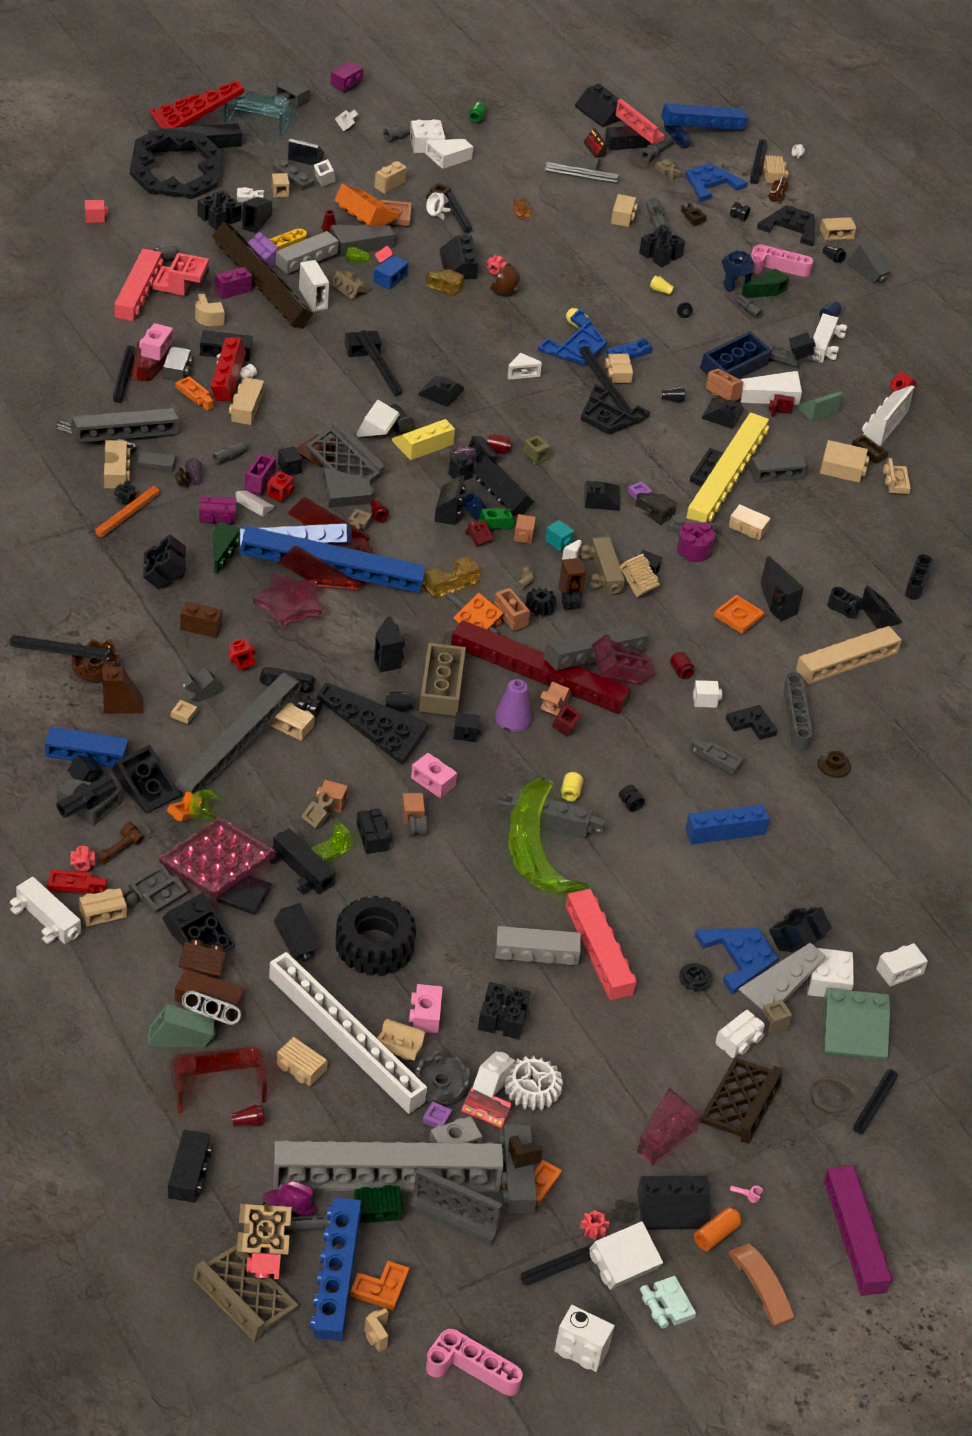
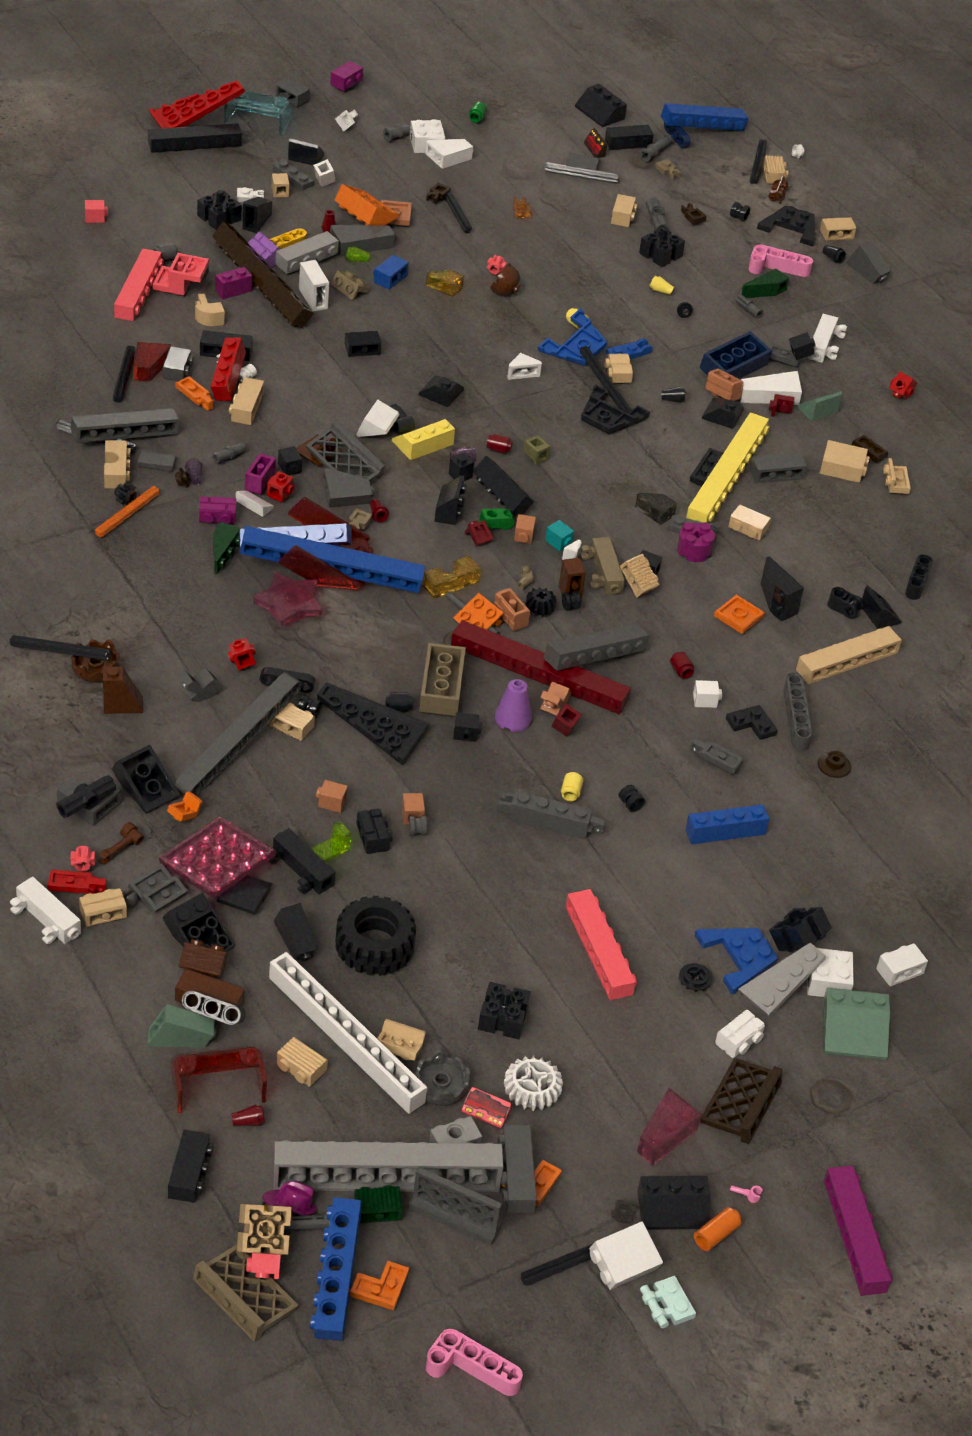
blue brick [45,726,129,767] -> none
black brick [67,755,104,783] -> none
black plate [130,128,222,199] -> none
bright pink brick [139,323,173,361] -> none
black brick [143,534,186,589] -> none
tan plate [171,700,197,724] -> none
reddish brown brick [180,601,222,638] -> none
clear neon green piece [189,789,220,821] -> none
dark tan plate [301,792,336,829] -> none
black axle [358,330,402,396] -> none
tan bracket [365,1308,389,1352] -> none
tan brick [374,161,406,193] -> none
black slope [374,616,405,673] -> none
coral slope [375,246,394,263] -> none
bright pink brick [409,984,443,1033] -> none
bright pink brick [411,753,457,798] -> none
medium lavender plate [422,1101,452,1128] -> none
white piece [426,193,451,220] -> none
black slope [439,235,478,280] -> none
dark blue brick [463,493,487,519] -> none
black slope [466,436,499,464] -> none
white brick [473,1051,515,1098] -> none
light grey brick [495,926,581,965] -> none
clear neon green windscreen [507,777,589,893] -> none
dark brown panel [508,1135,542,1169] -> none
white brick [554,1305,615,1372] -> none
coral gear [580,1210,610,1240] -> none
black slope [584,481,620,511] -> none
clear pink wedge [591,634,656,685] -> none
coral fence [616,99,665,144] -> none
medium lavender plate [628,481,652,502] -> none
blue wing [685,163,748,202] -> none
dark blue piece [721,251,755,291] -> none
nougat slope [729,1243,794,1327] -> none
dark tan panel [762,999,792,1036] -> none
dark blue brick [819,301,841,318] -> none
black axle [853,1069,898,1134] -> none
white slope [862,385,914,446] -> none

